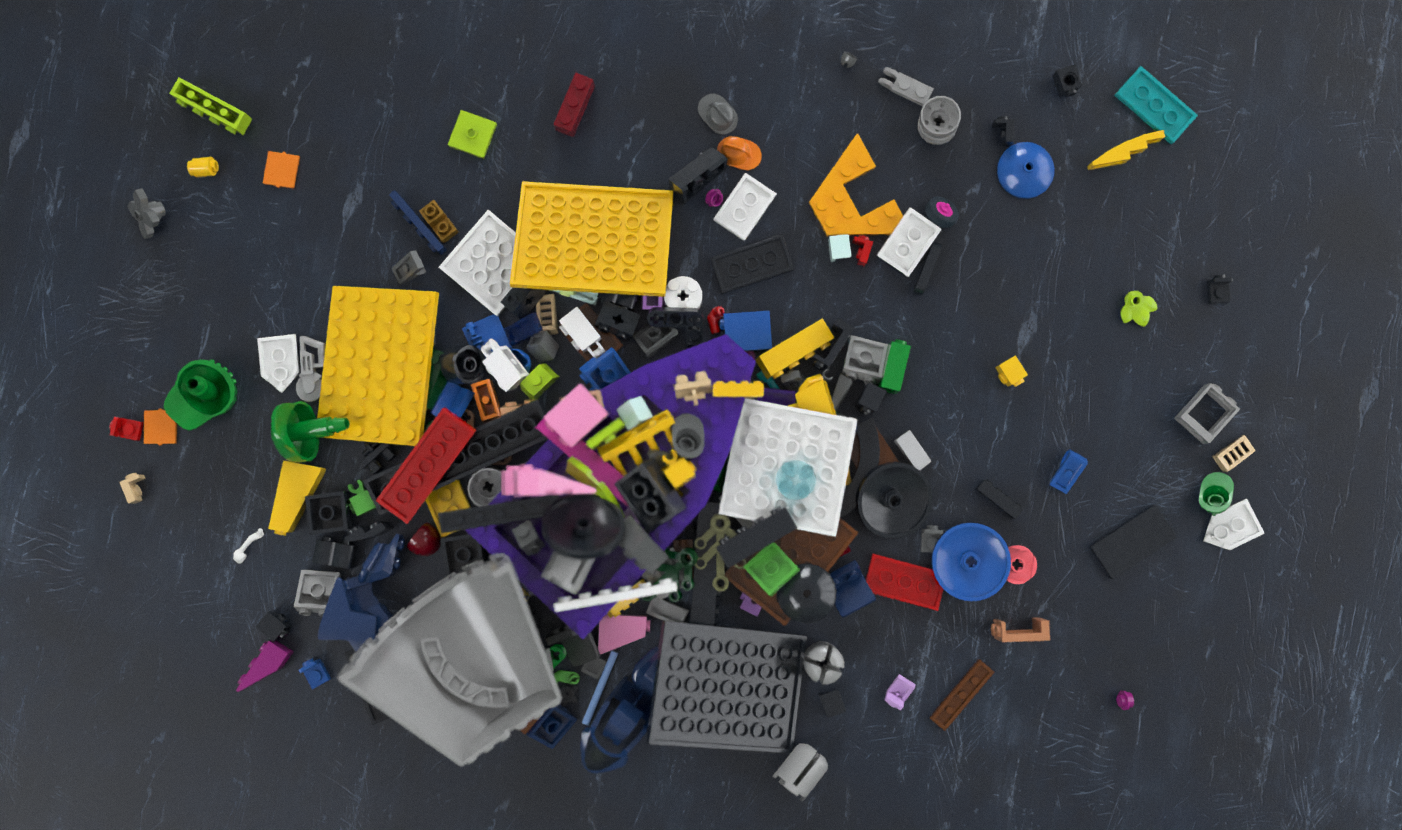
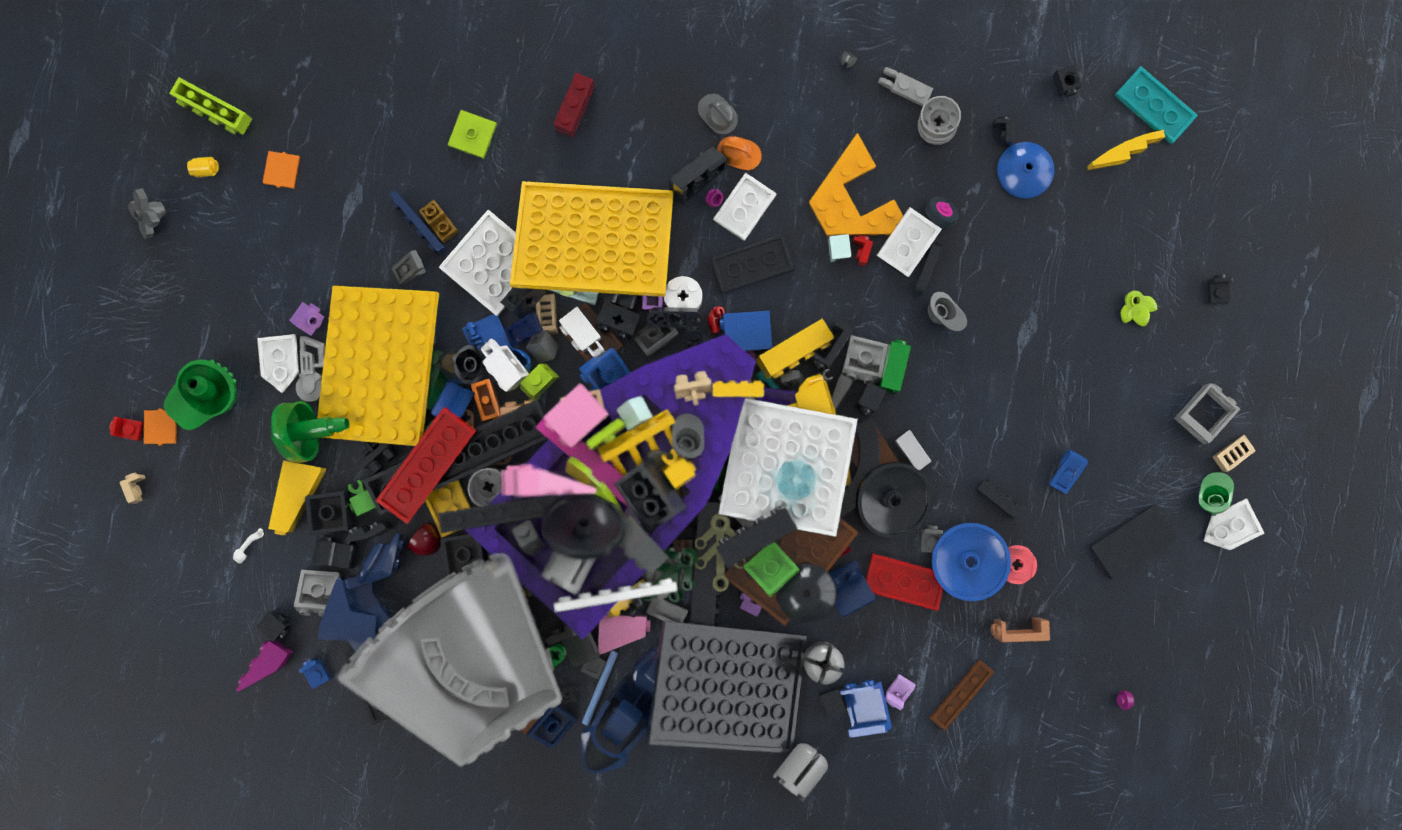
bright green arm [554,670,580,685] -> none
yellow brick [995,355,1028,387] -> none
none -> medium lavender brick [289,302,324,335]
none -> black arm [628,588,644,618]
none -> panel [839,680,892,738]
none -> dark grey piece [928,292,967,331]

